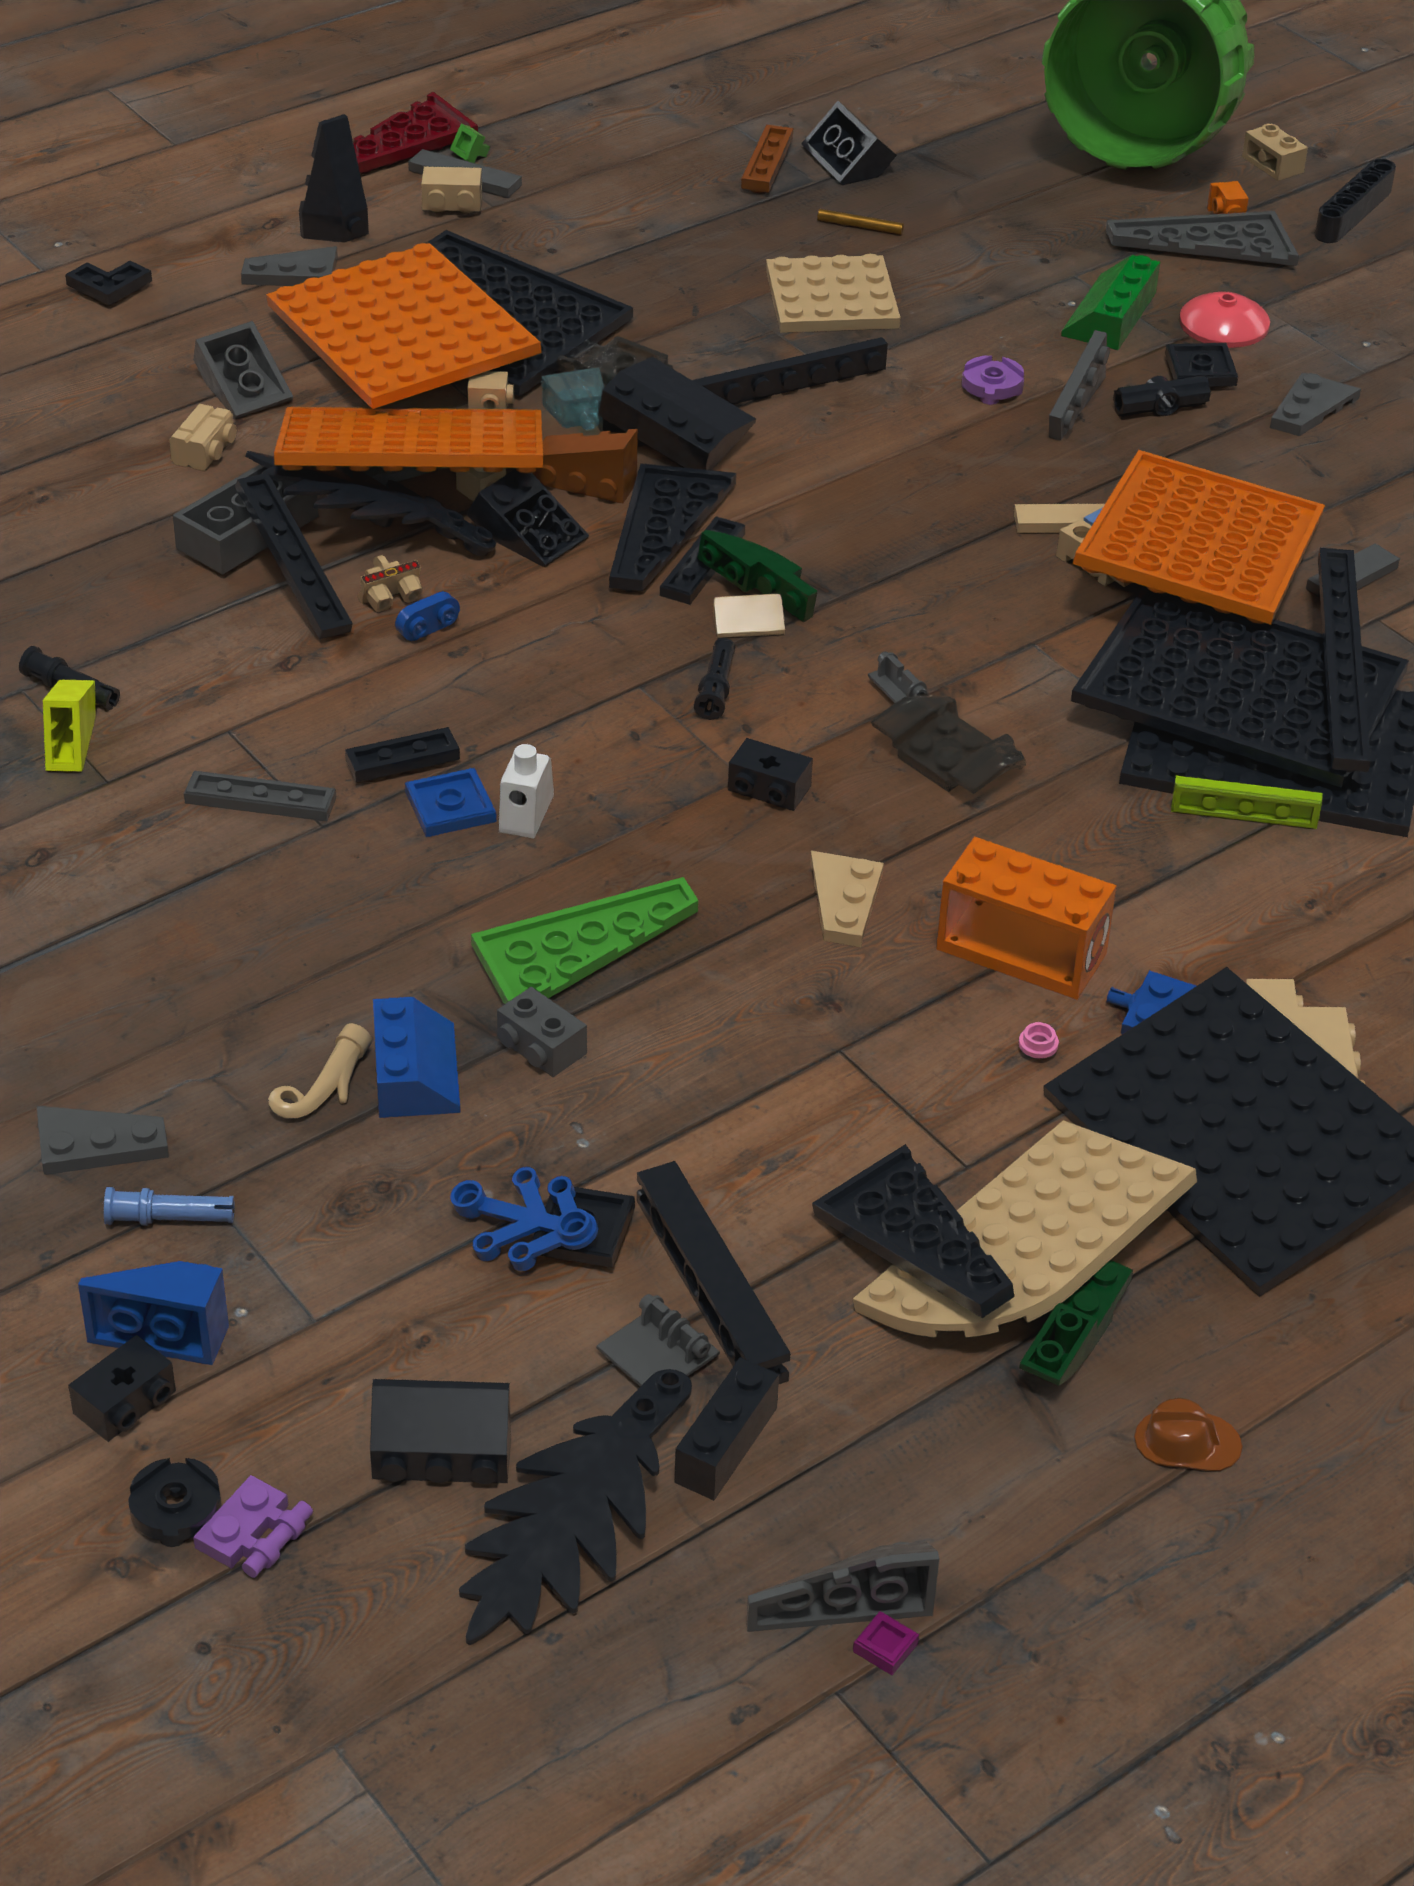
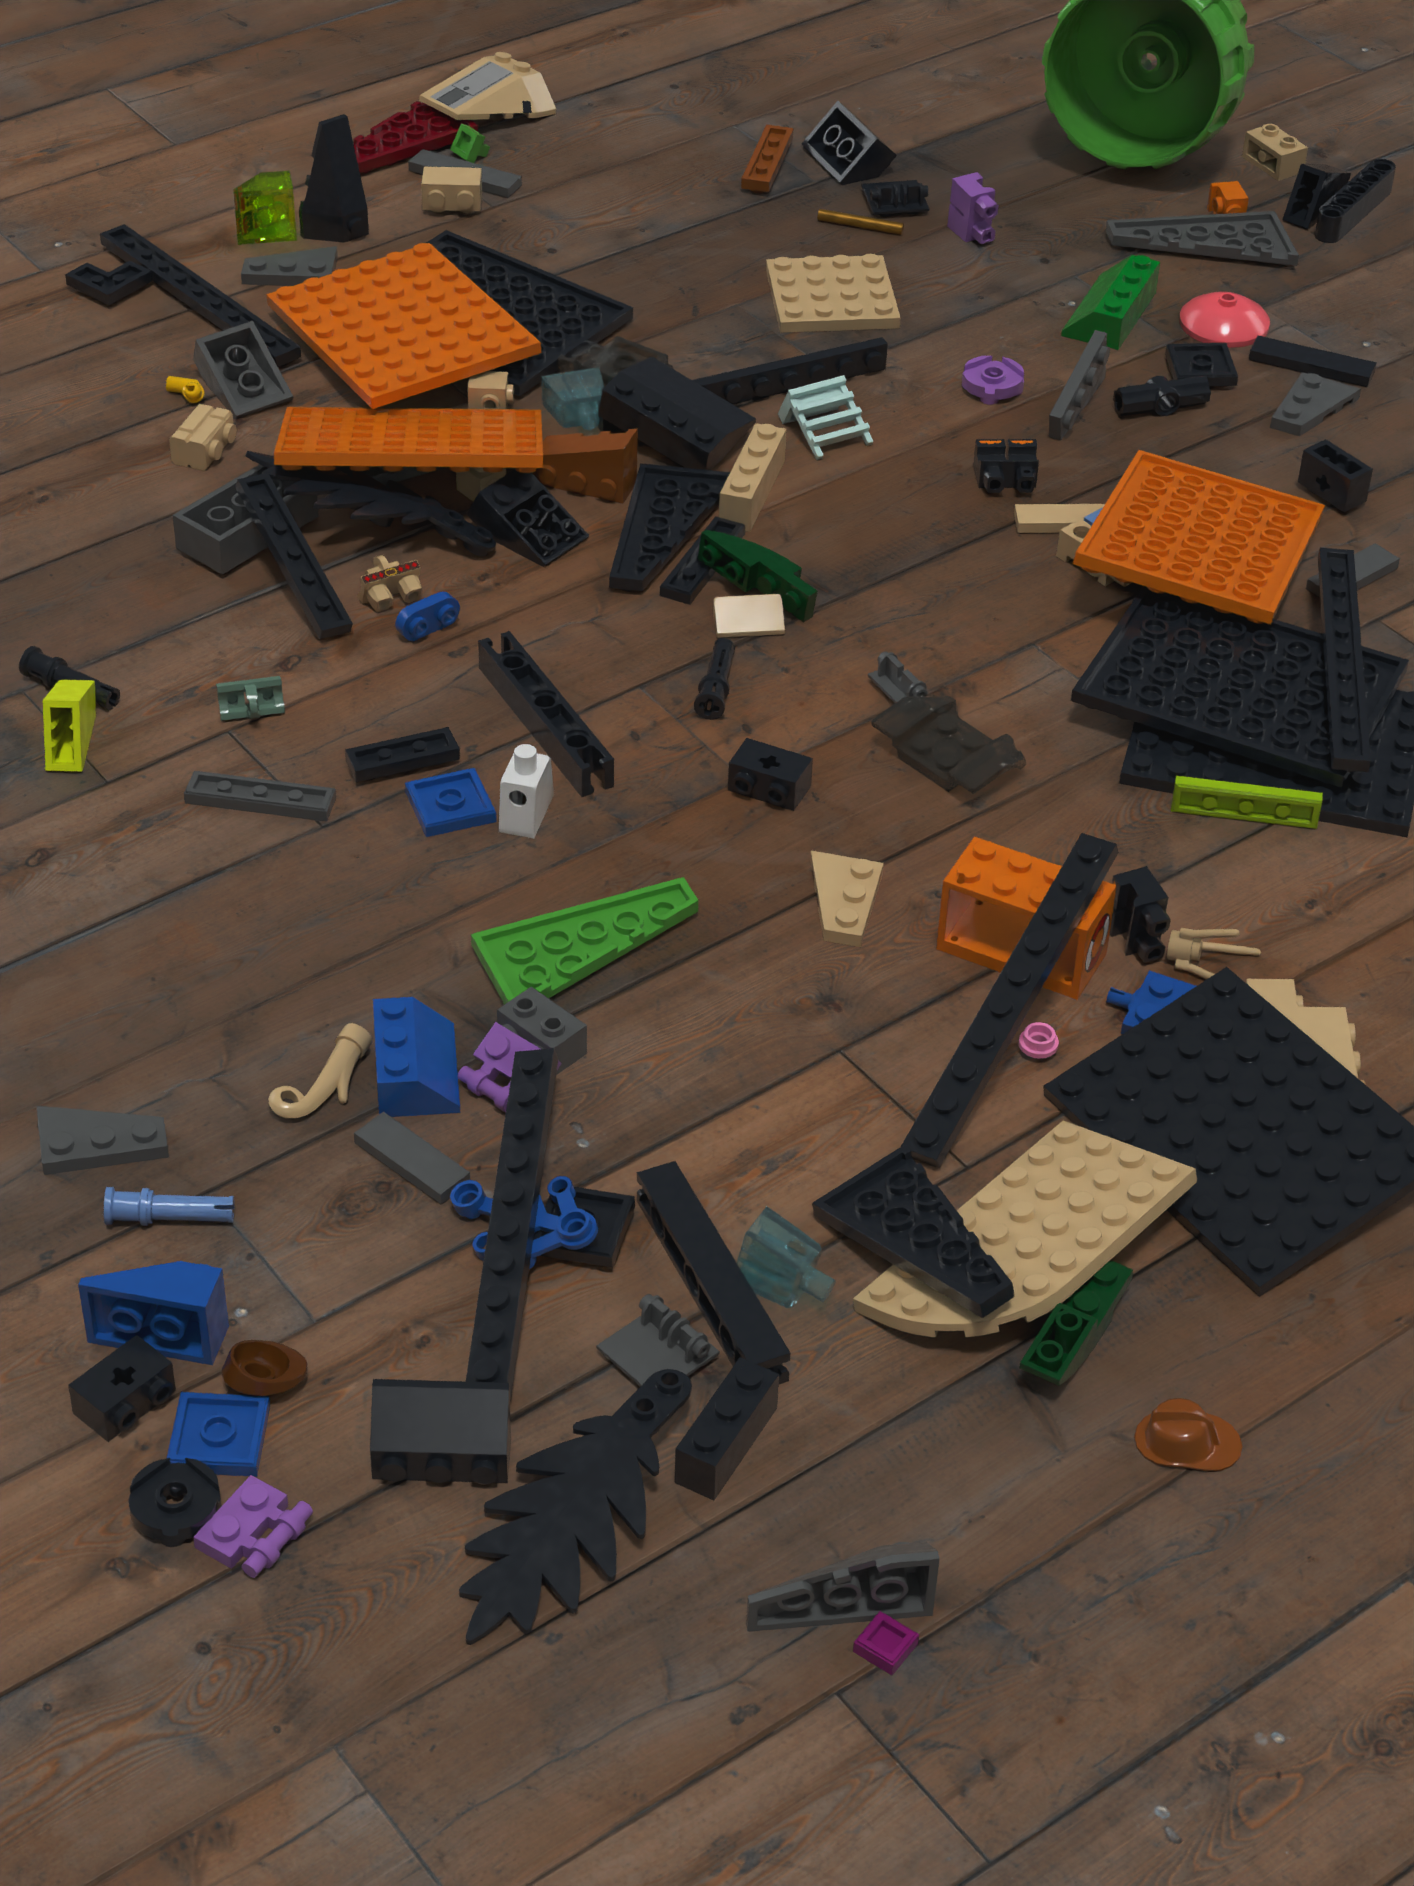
none -> black plate [100,224,301,367]
none -> yellow arm [166,376,205,403]
none -> blue tile [167,1392,270,1477]
none -> sand green hips [216,676,285,721]
none -> reddish brown hat [222,1340,308,1396]
none -> clear neon green slope [233,171,297,245]
none -> dark grey tile [354,1112,471,1204]
none -> tan wedge [419,52,556,120]
none -> medium lavender plate [458,1022,561,1112]
none -> black plate [465,1048,558,1401]
none -> black piece [478,631,614,797]
none -> tan brick [719,423,786,532]
none -> clear light blue torso [737,1206,836,1308]
none -> light aqua plate [778,375,874,460]
none -> black hinge [861,180,930,216]
none -> black plate [901,833,1119,1168]
none -> medium lavender hips [947,172,999,244]
none -> black hips [973,439,1039,493]
none -> black hips [1110,866,1171,962]
none -> tan plant [1167,928,1261,980]
none -> black tile [1249,335,1377,387]
none -> black slope [1282,163,1351,229]
none -> black brick [1298,439,1373,512]

